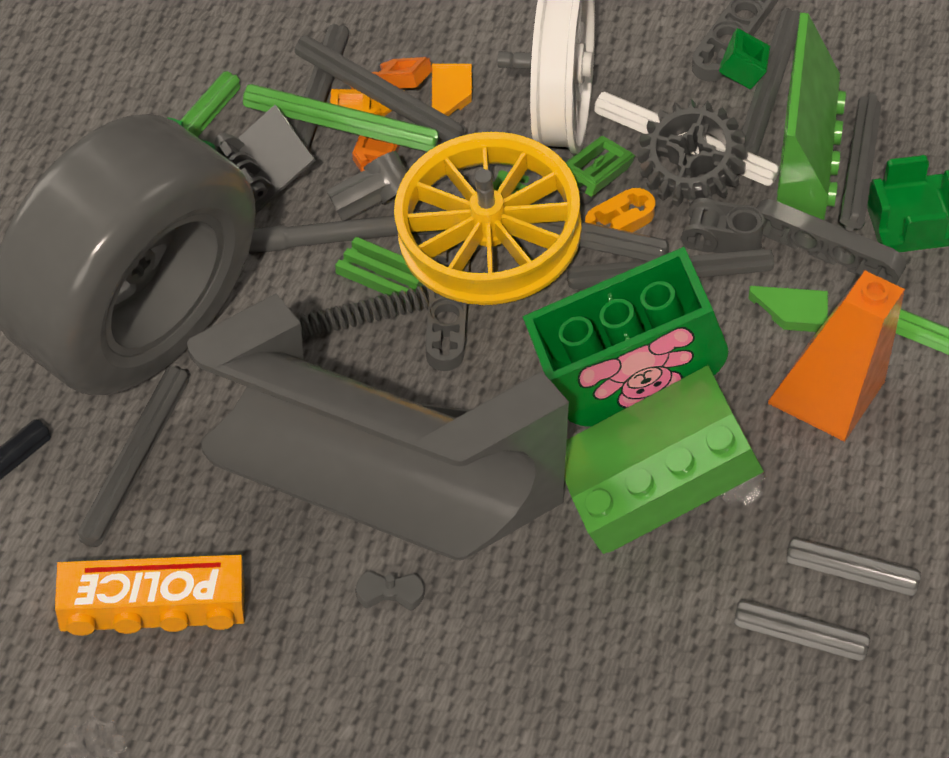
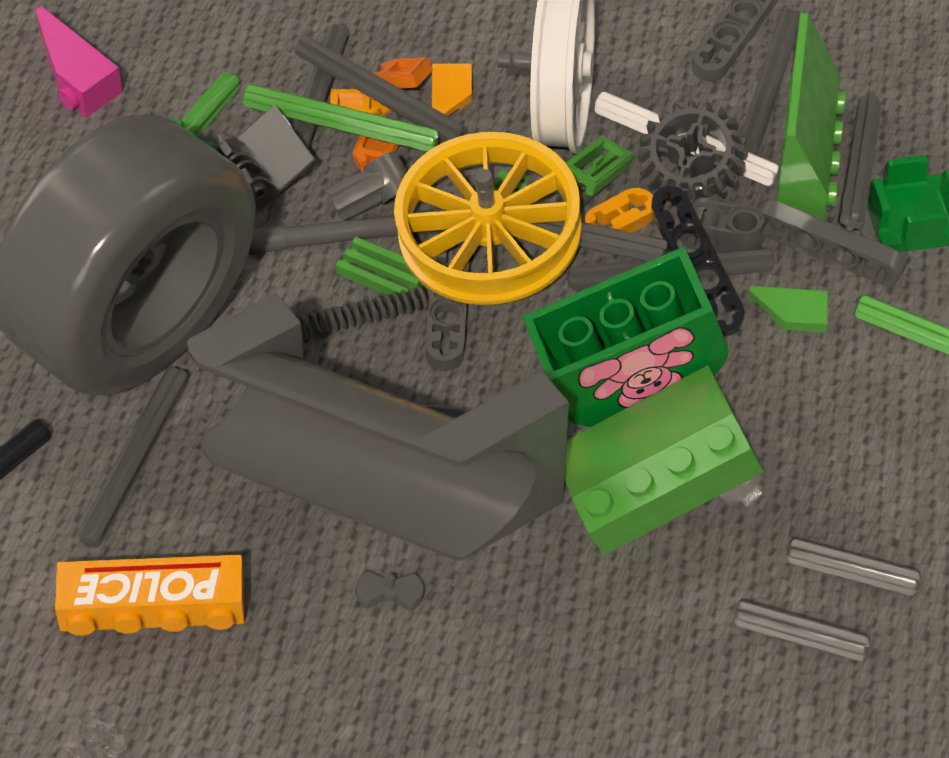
green slope [719,28,770,90] -> none
orange slope [768,270,905,442] -> none
none -> dark pink slope [35,6,123,118]
none -> black beam [651,186,745,336]

